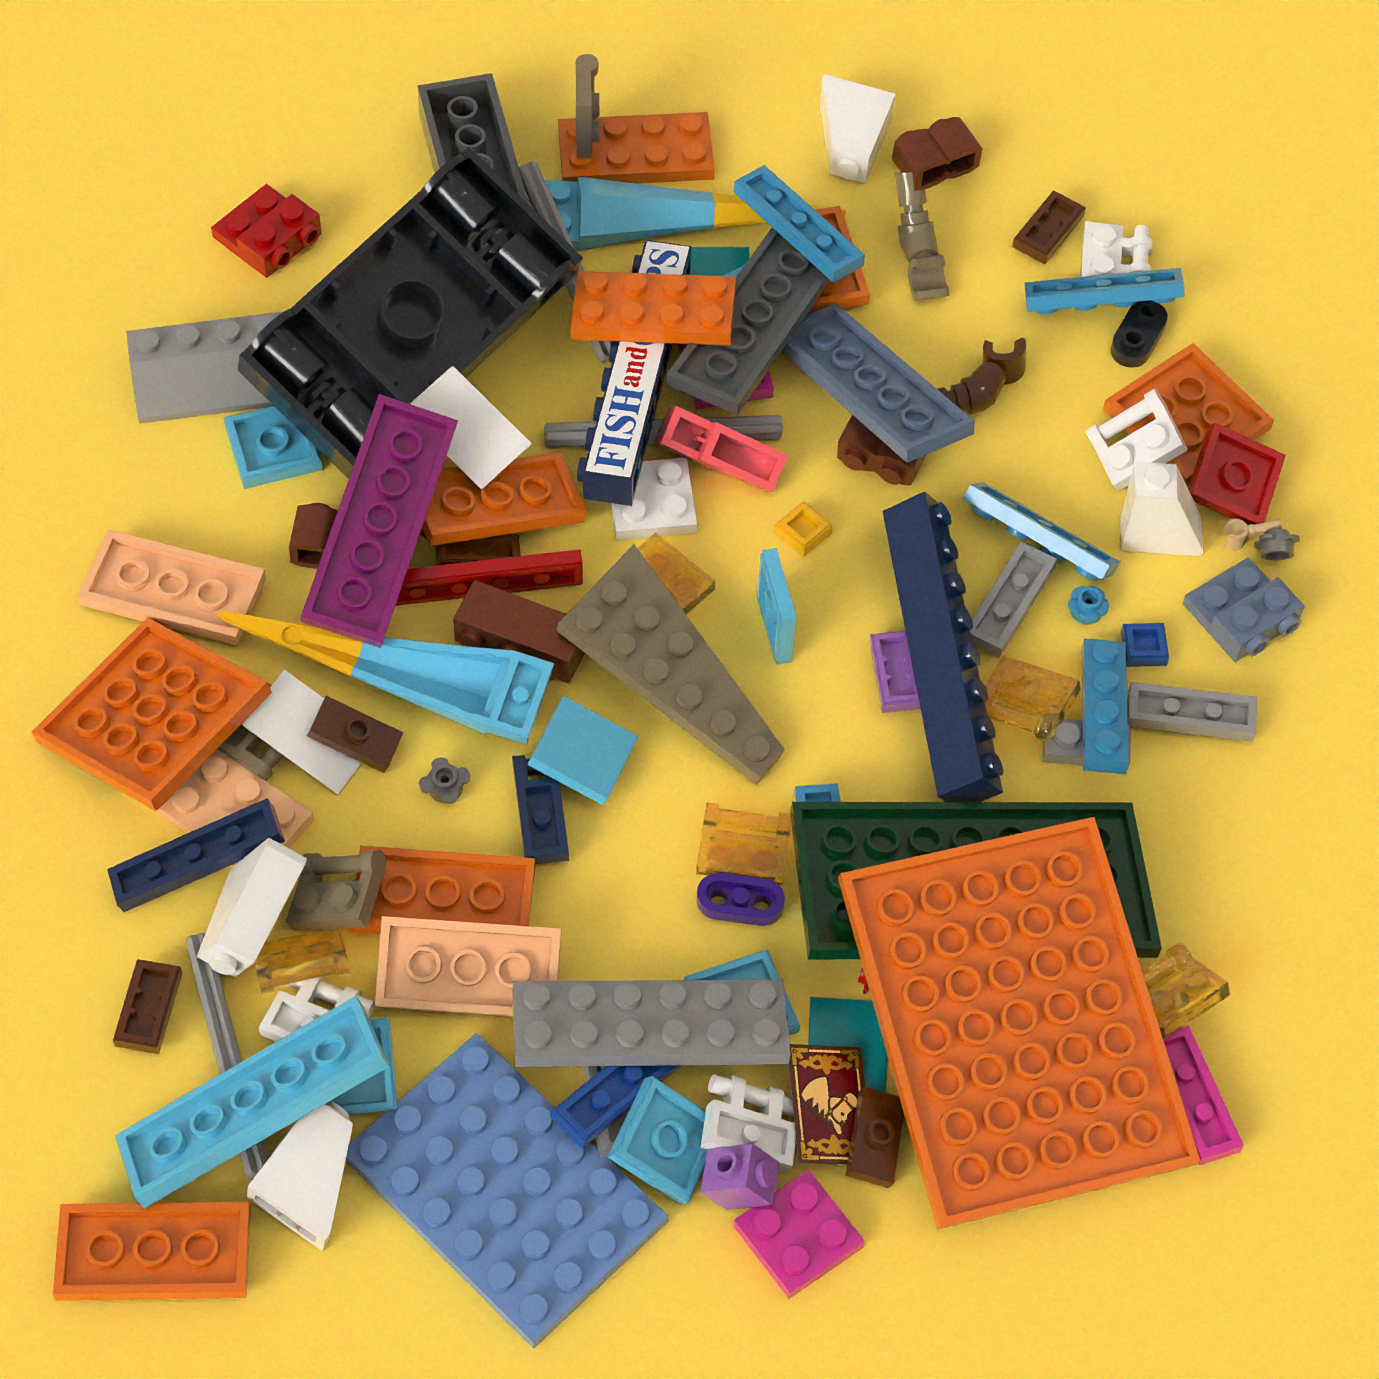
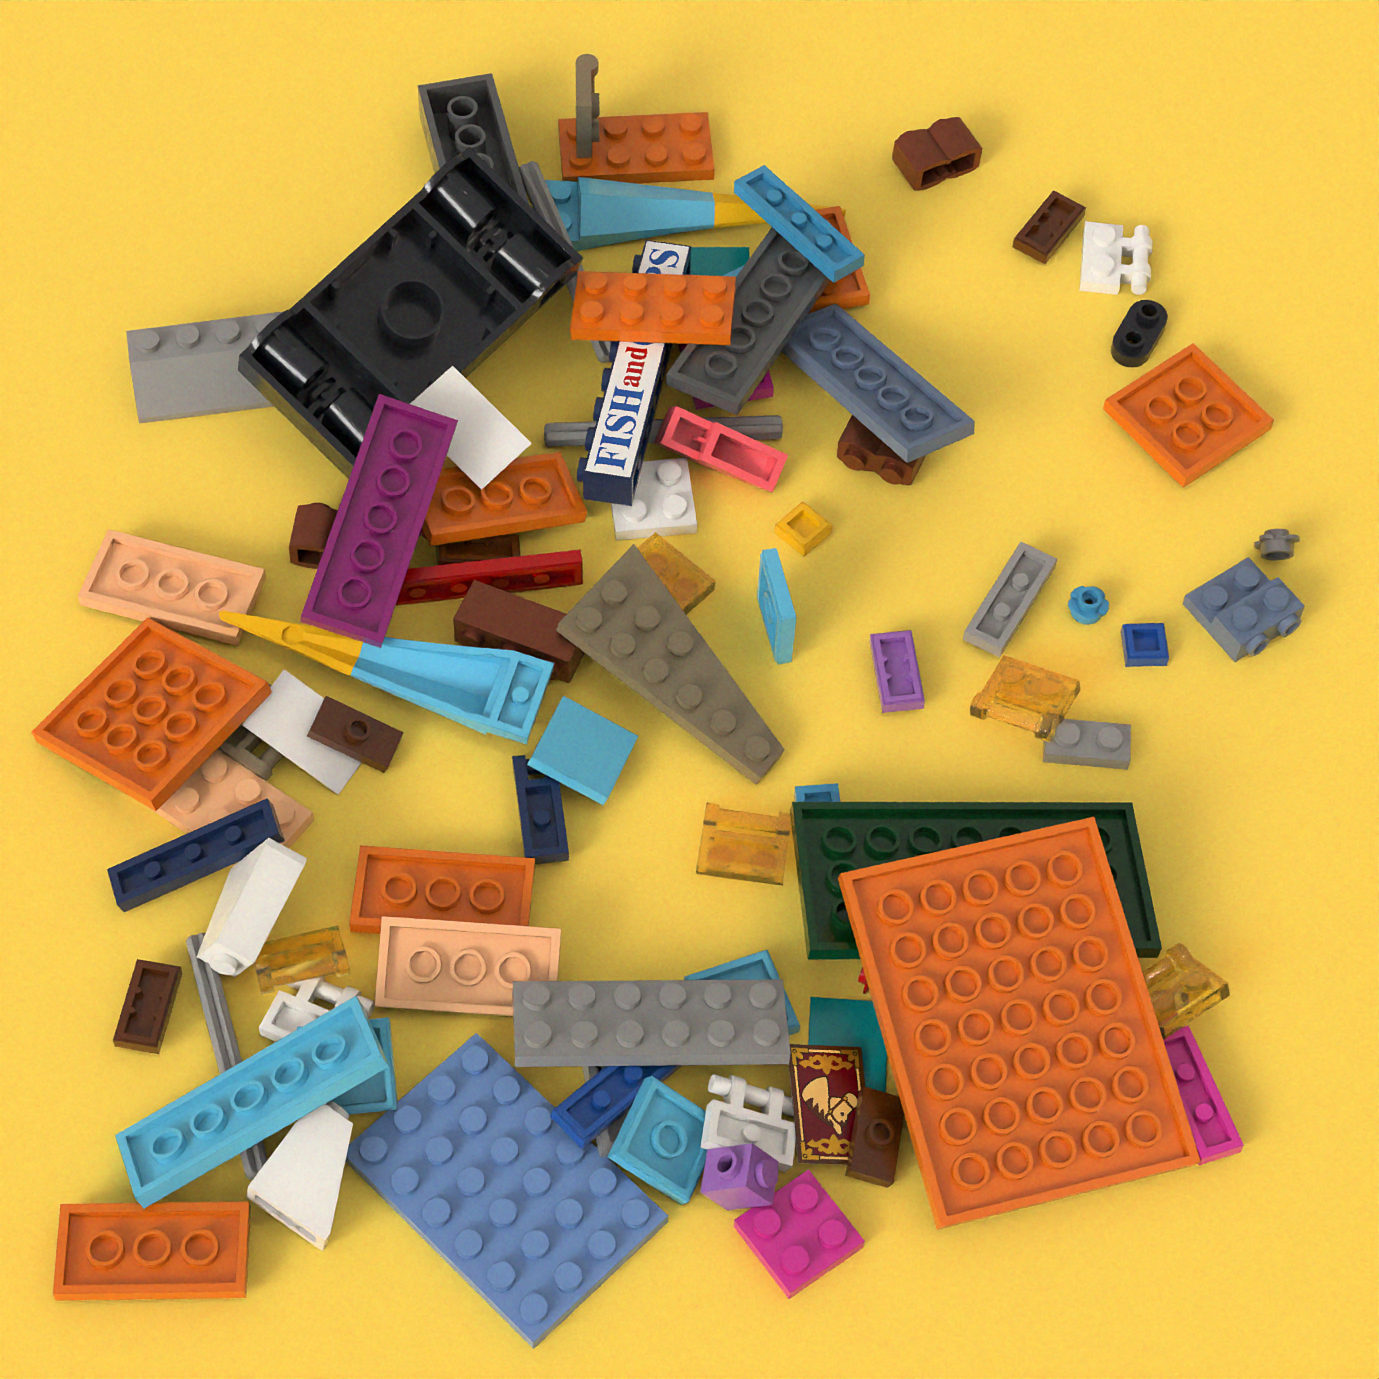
red plate [211,183,322,278] -> none
medium azure tile [224,406,323,489] -> none
dark tan plate [286,850,386,931] -> none
flat silver plate [419,757,470,804] -> none
dark purple plate [697,873,785,926] -> none
white slope [819,74,895,184] -> none
dark blue brick [882,491,1003,802] -> none
dark tan piece [895,172,950,301] -> none
reddish brown piece [937,337,1026,415] -> none
plate [963,482,1121,581] -> none
dark azure plate [1024,268,1185,314] -> none
dark azure plate [1082,638,1129,774] -> none
white plate [1085,388,1188,491] -> none
white slope [1120,462,1203,556] -> none
light grey plate [1127,682,1257,741] -> none
red plate [1188,423,1286,525] -> none
tan hand [1222,519,1282,551] -> none

